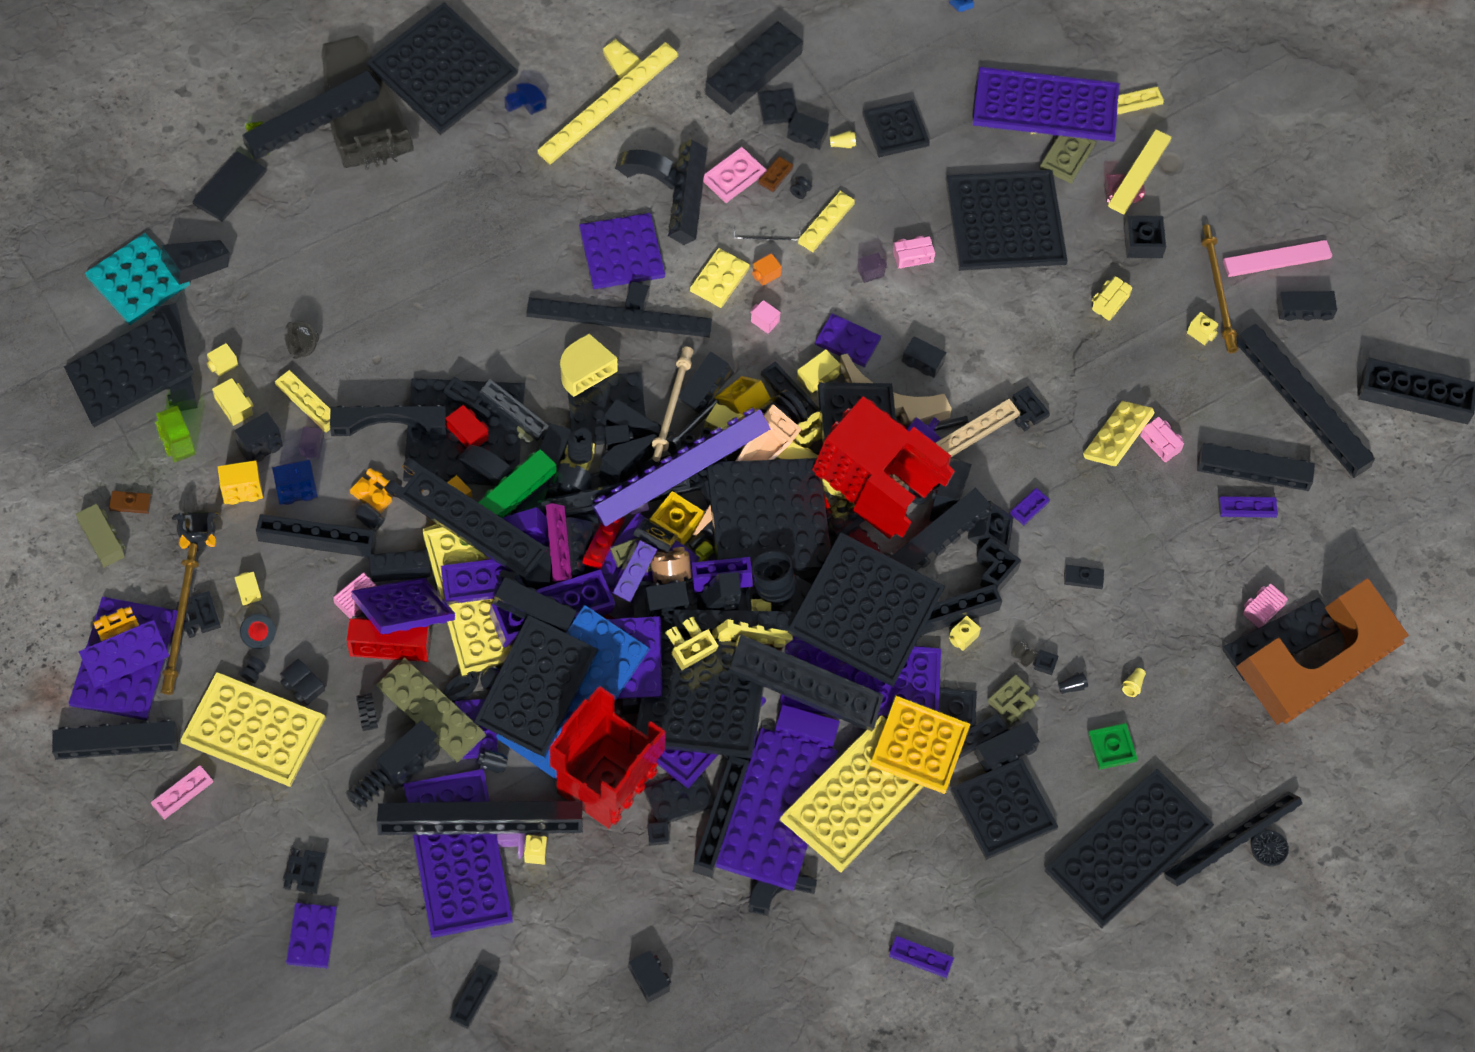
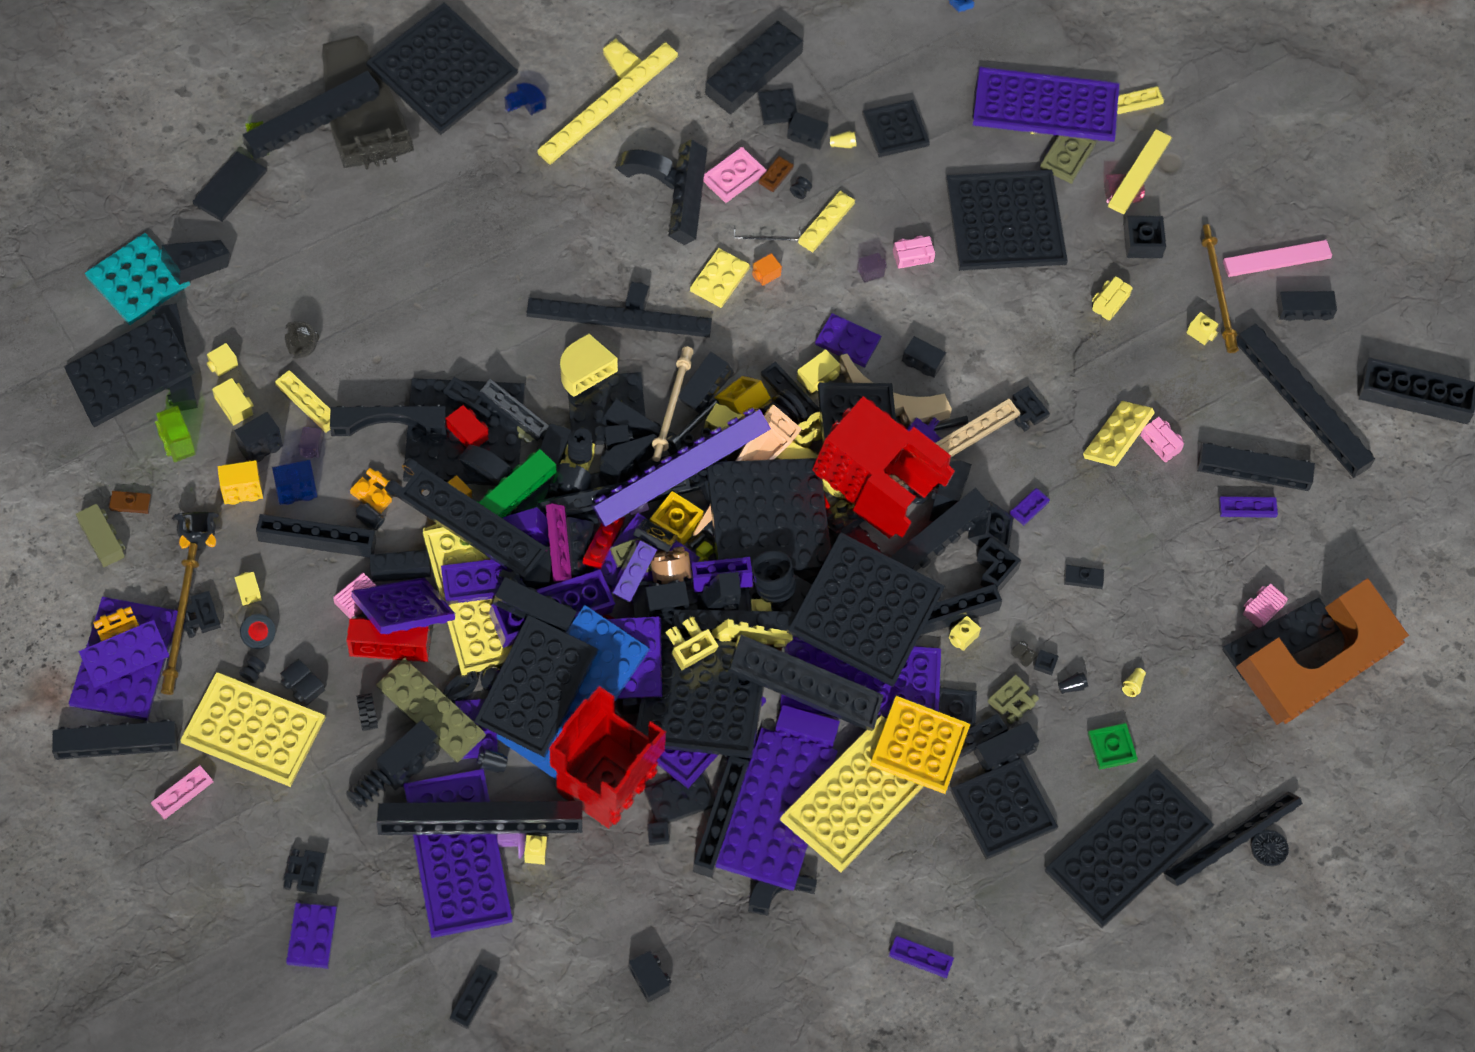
dark purple plate [579,213,665,289] -> none
bright pink brick [751,300,781,334] -> none

